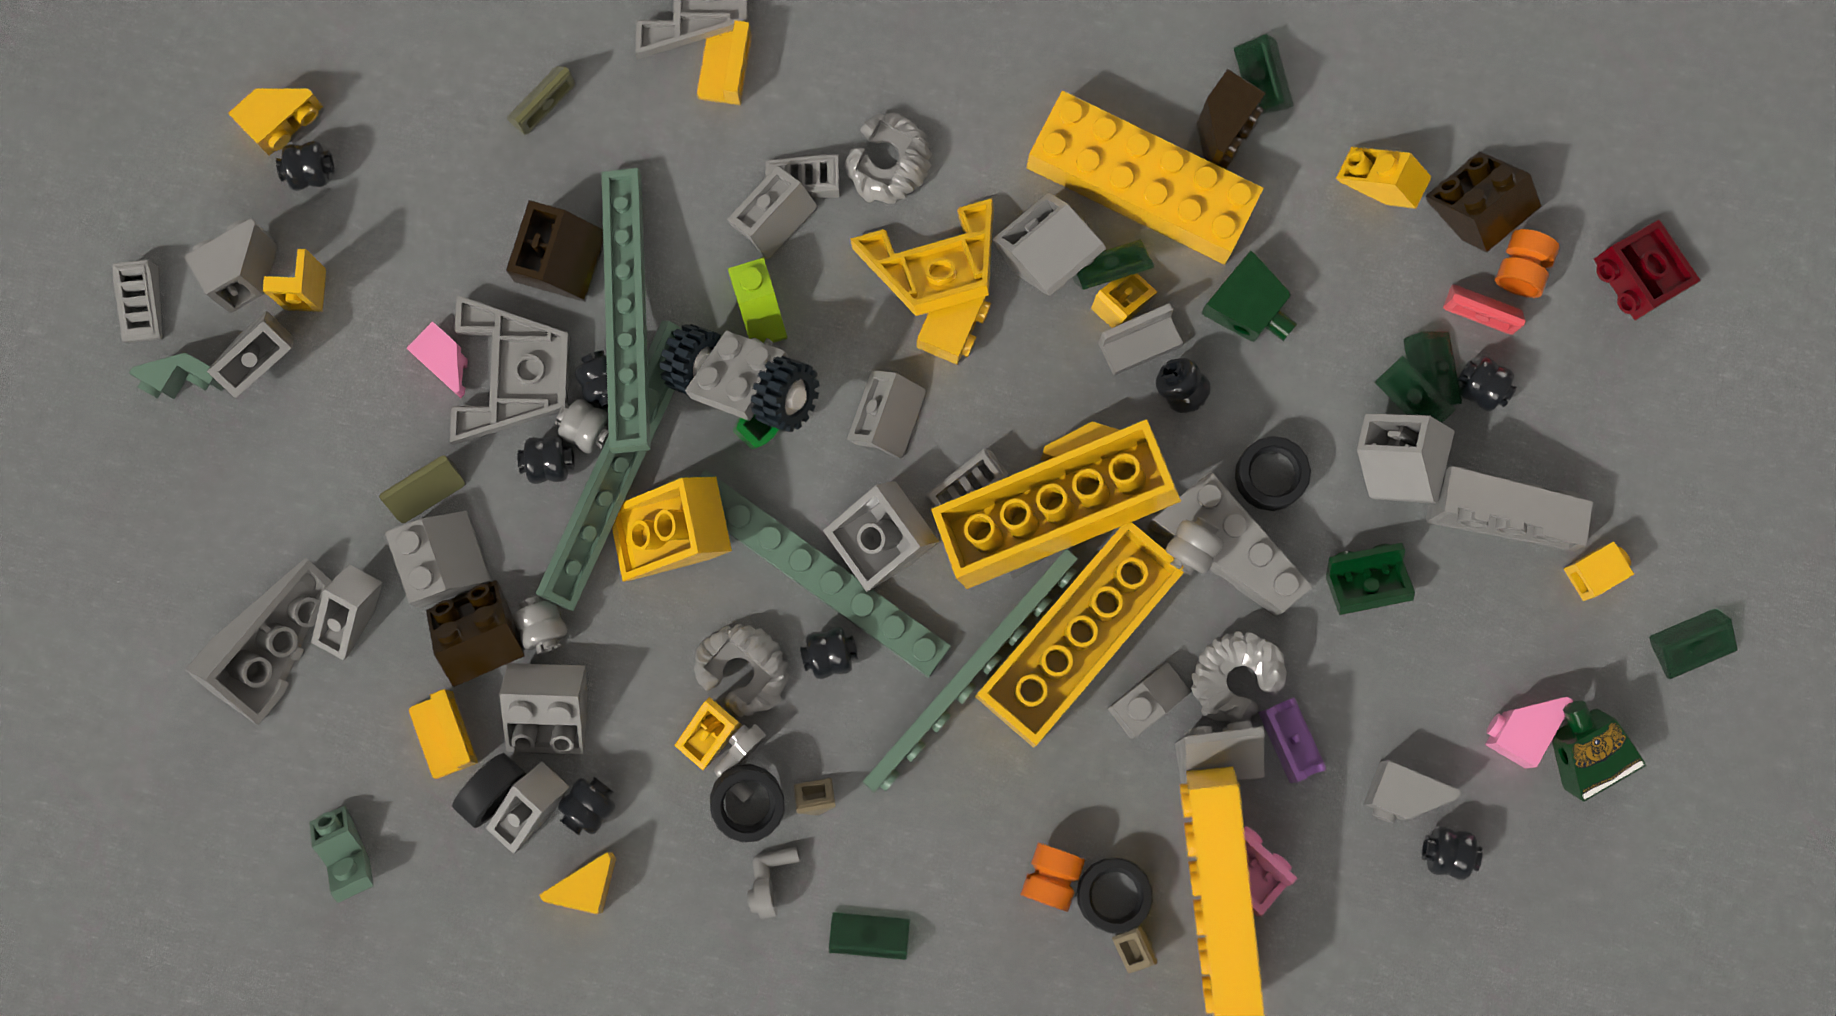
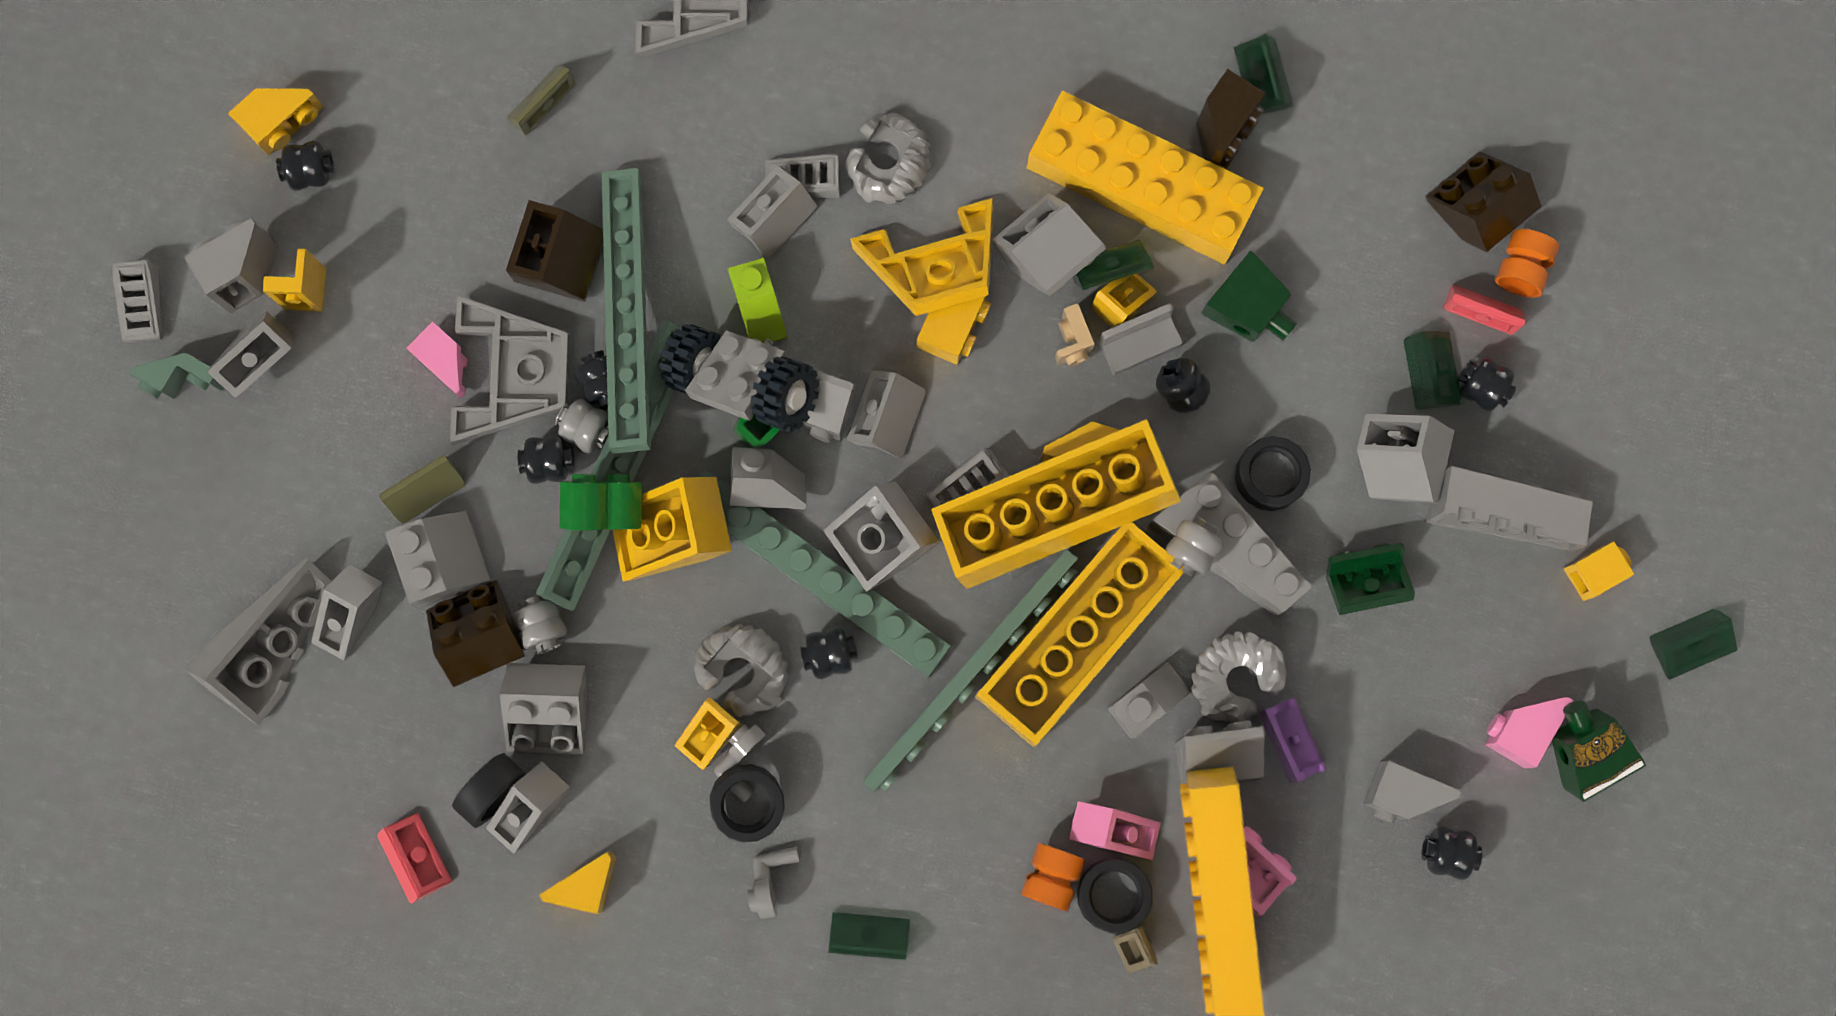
sand green slope [309,805,374,903] -> none
yellow panel [409,689,478,779] -> none
black piece [558,777,616,835] -> none
yellow panel [697,20,752,105] -> none
dark tan slope [794,778,836,816] -> none
yellow slope [1336,147,1432,209] -> none
clear green slope [1374,356,1456,423] -> none
dark red plate [1593,219,1701,321] -> none
none -> coral slope [377,812,453,903]
none -> green brick [559,474,642,530]
none -> light grey slope [729,447,806,509]
none -> light grey slope [804,371,856,443]
none -> tan bracket [1055,303,1095,367]
none -> bright pink slope [1069,801,1161,861]

